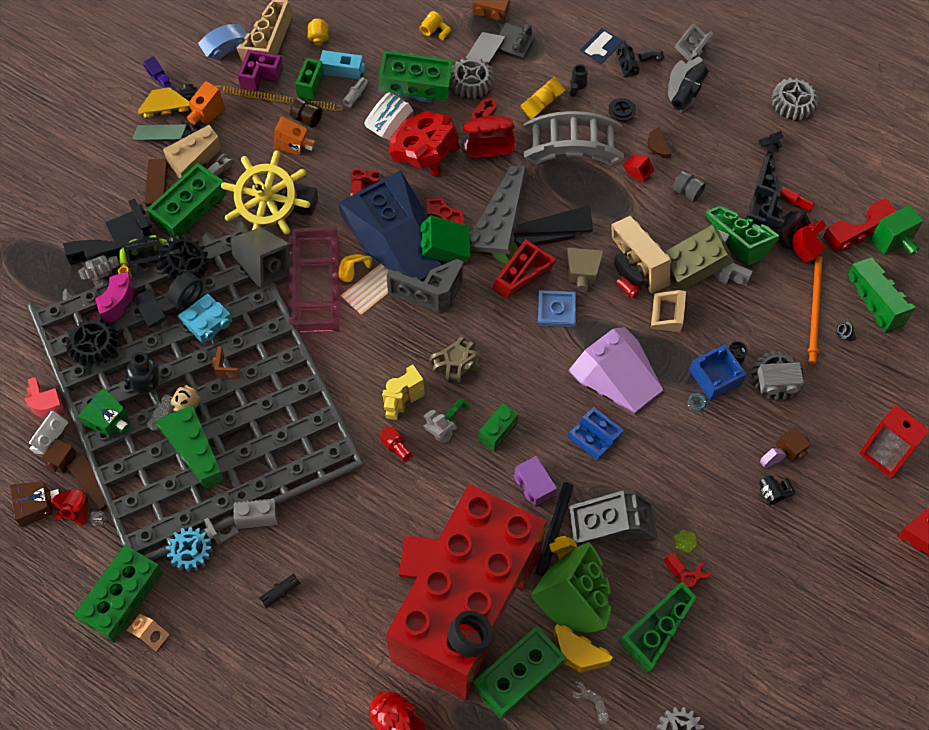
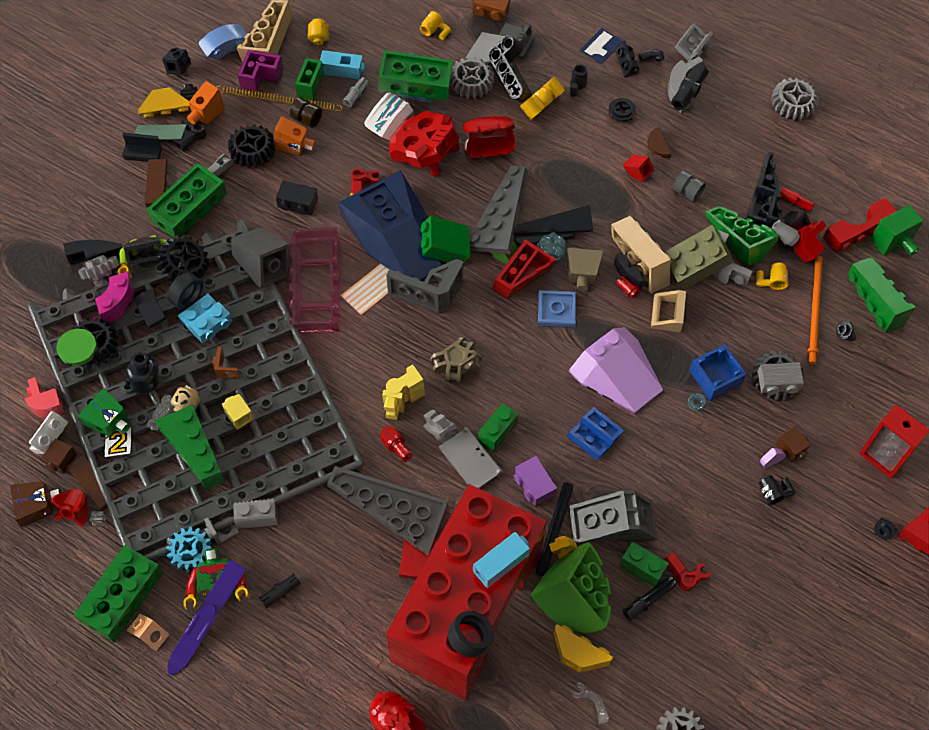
black bracket [106,198,152,247] -> none
dark purple piece [143,56,175,90] -> none
tan wedge [163,125,221,179] -> none
light yellow piece [221,151,310,235] -> none
yellow piece [339,254,372,282] -> none
red tile [425,197,465,225] -> none
green piece [444,398,470,424] -> none
red beam [471,98,496,120] -> none
green brick [472,626,566,721] -> none
light grey fence [524,111,624,166] -> none
green wedge [618,581,696,673] -> none
clear neon green plant [673,530,697,553] -> none
black wheel [728,341,748,365] -> none
black tile [759,131,784,152] -> none
none -> bright green tile [56,329,98,366]
none -> sticker [105,427,131,457]
none -> black panel [122,132,162,162]
none -> black brick [162,47,191,75]
none -> dark purple piece [167,559,246,675]
none -> torso [183,548,250,610]
none -> light yellow brick [222,394,254,430]
none -> black gear [228,123,276,168]
none -> dark grey wing [328,466,448,556]
none -> light grey door [439,427,503,489]
none -> medium azure brick [473,532,530,588]
none -> black beam [489,35,532,103]
none -> clear light blue brick [537,232,566,260]
none -> green brick [620,541,669,587]
none -> black axle [622,576,677,621]
none -> yellow piece [756,263,788,290]
none -> light grey cone [772,220,800,246]
none -> black plate [874,517,898,540]

